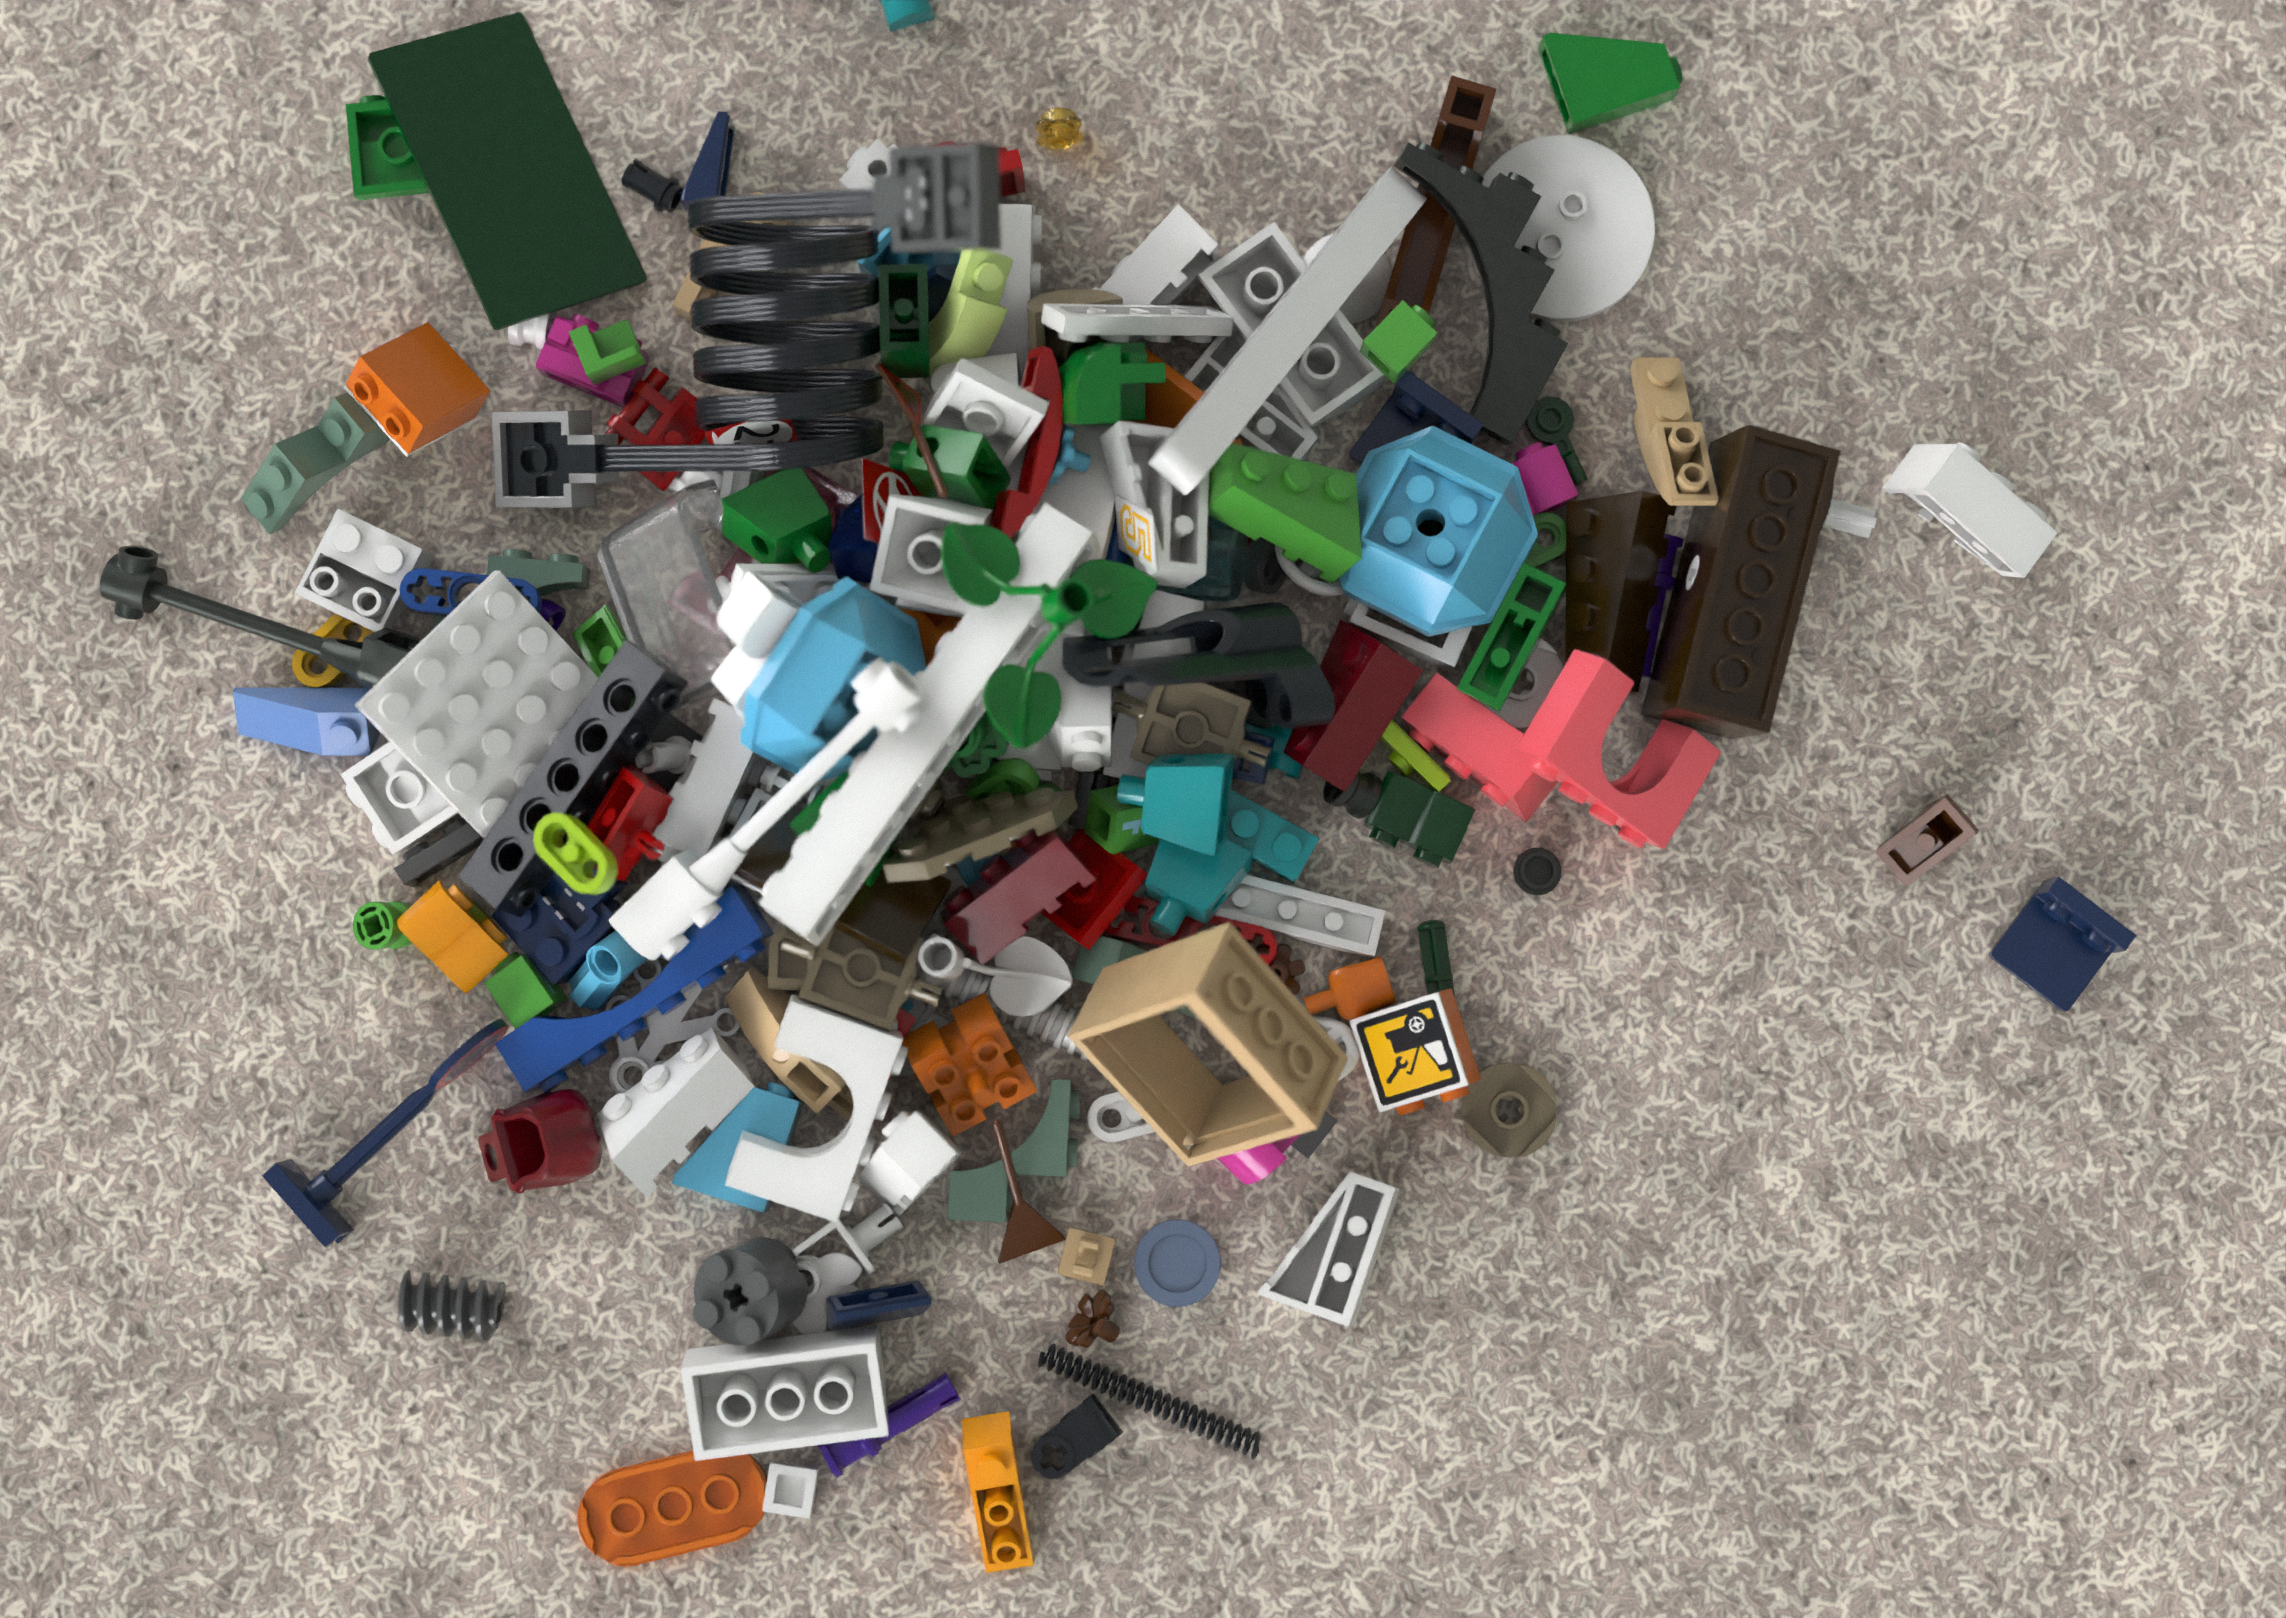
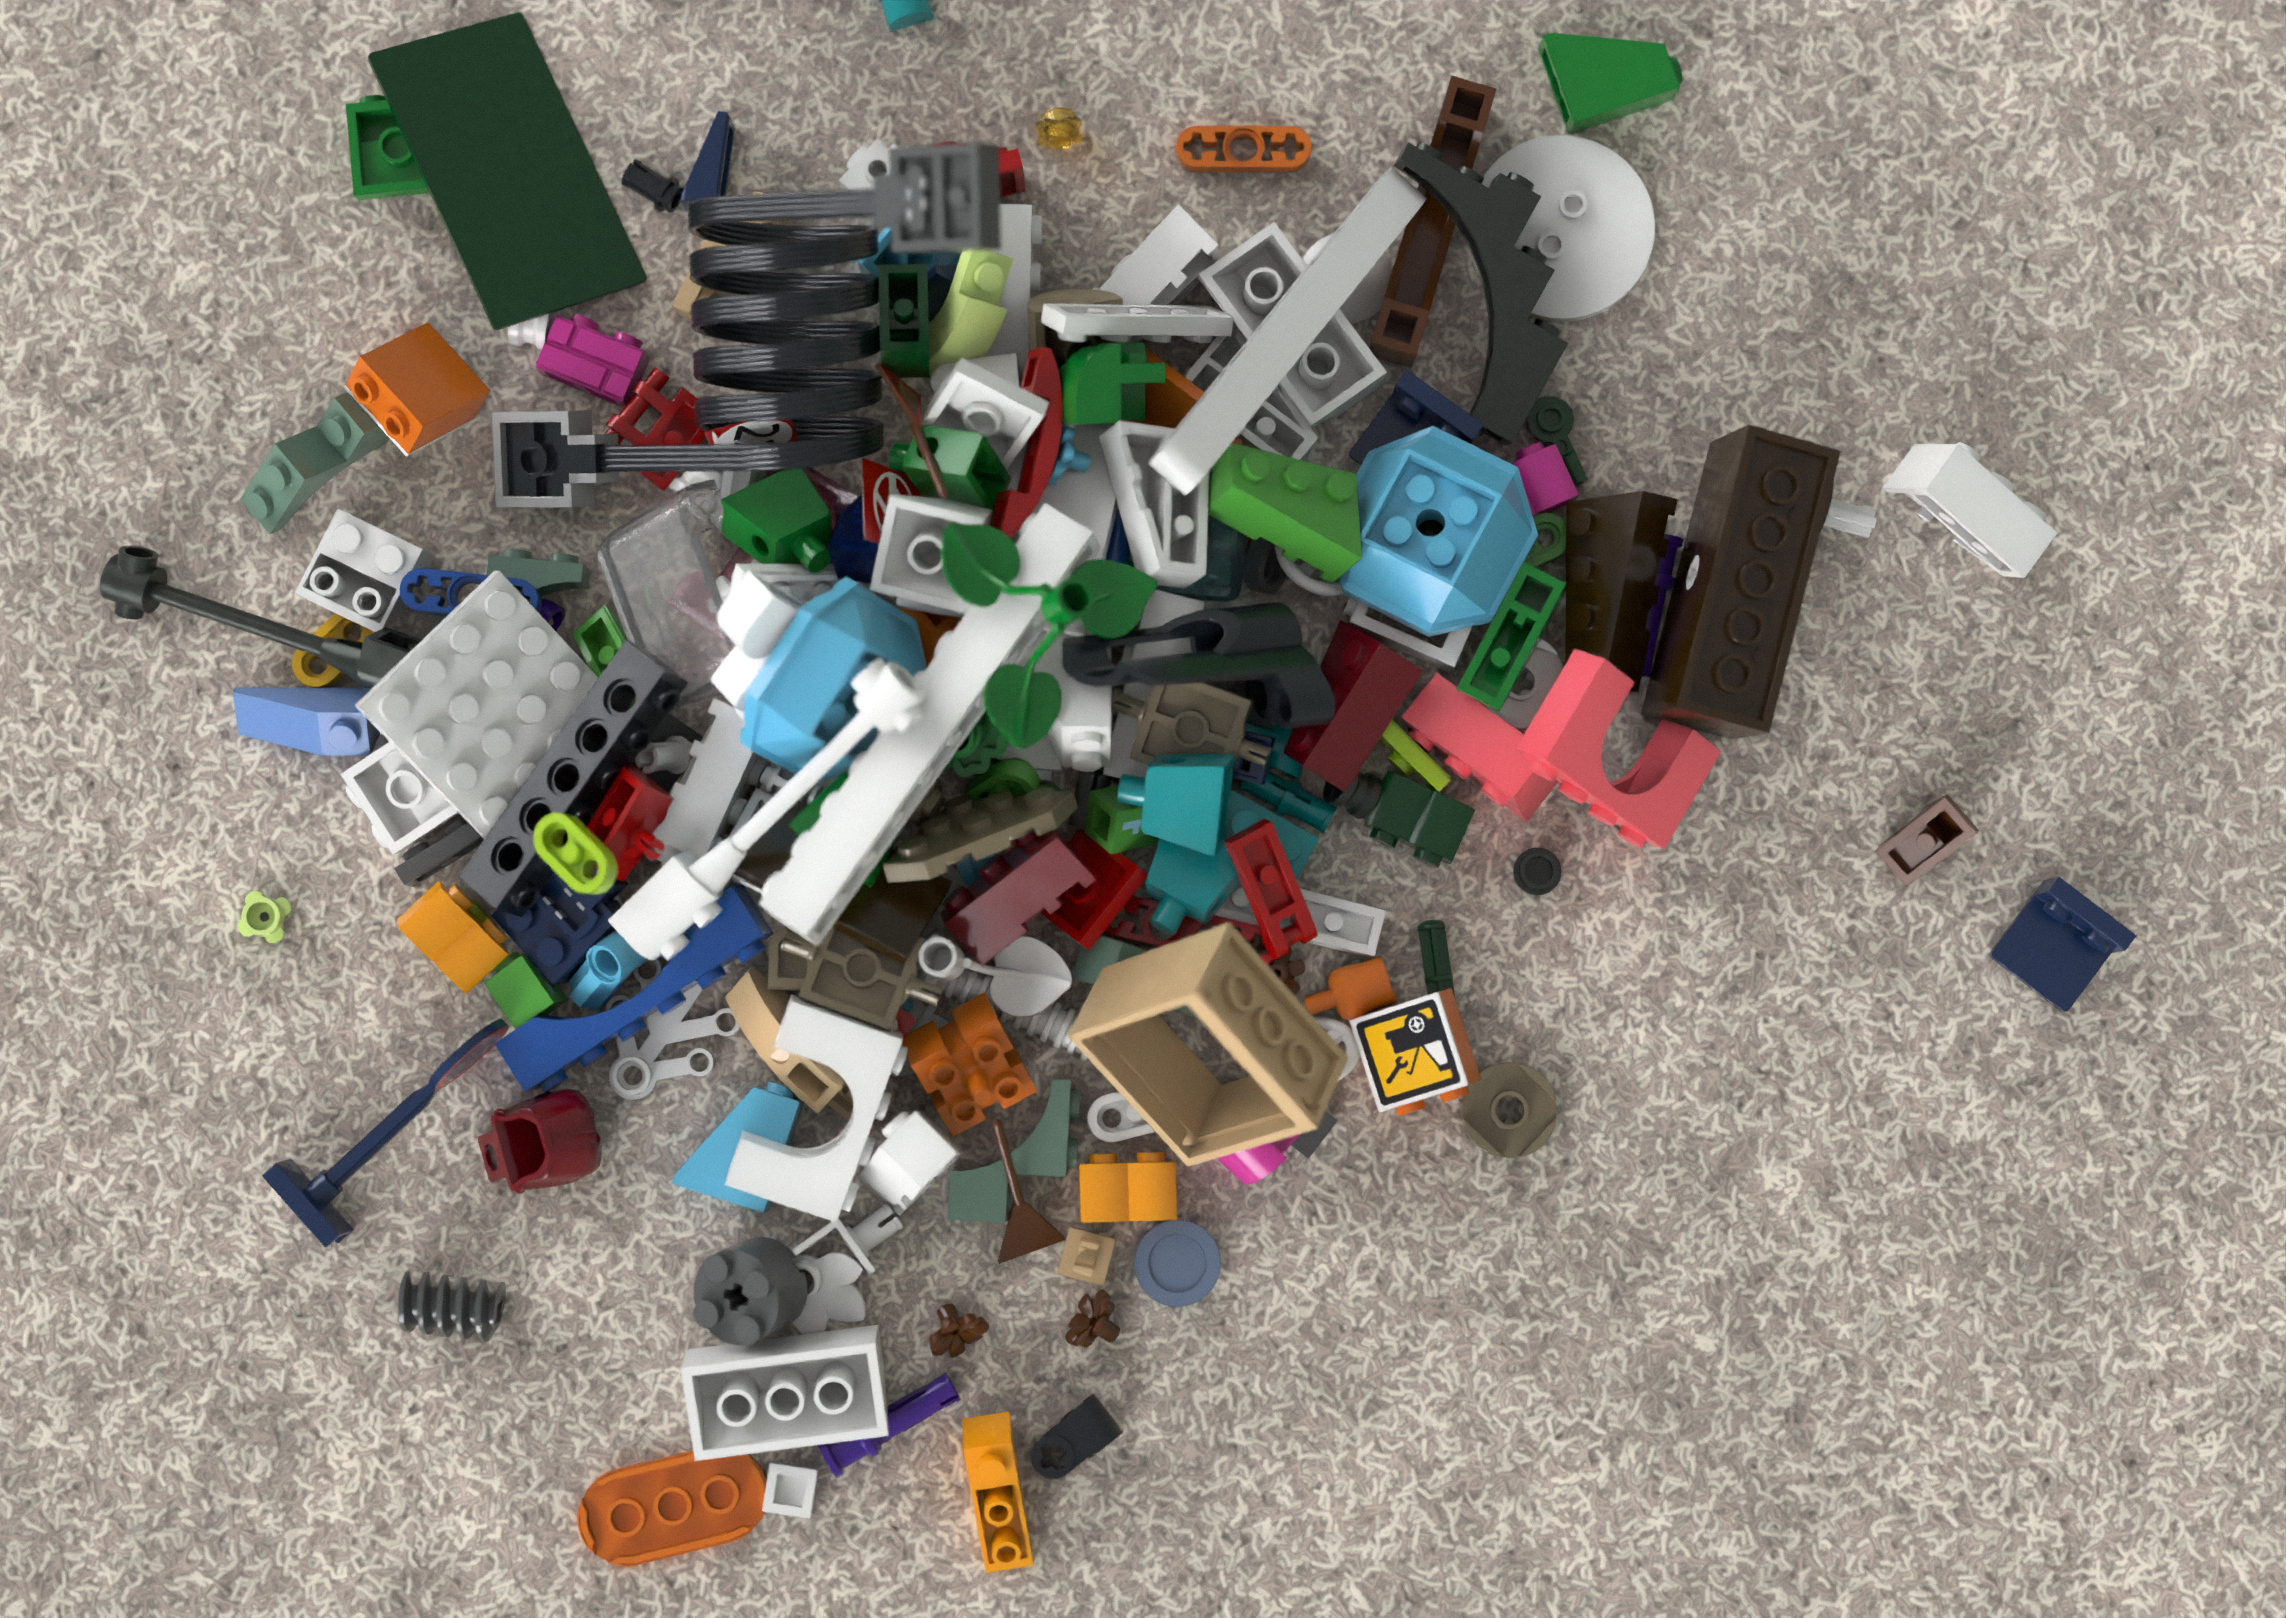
bright green wheel [353,901,412,950] -> none
bright green panel [569,320,647,385] -> none
white wedge [597,1027,755,1198] -> none
dark blue slope [826,1280,932,1331] -> none
black piece [1038,1343,1260,1460] -> none
white sticker [1115,493,1157,572] -> none
white wedge [1257,1172,1400,1327] -> none
bright green brick [1360,300,1438,384] -> none
tan slope [1630,357,1719,506] -> none
none -> yellowish green plate [238,891,292,943]
none -> reddish brown plant [929,1304,989,1358]
none -> light orange brick [1079,1152,1177,1222]
none -> orange beam [1176,126,1312,173]
none -> red plate [1223,819,1318,959]
none -> teal pin [1240,771,1337,834]

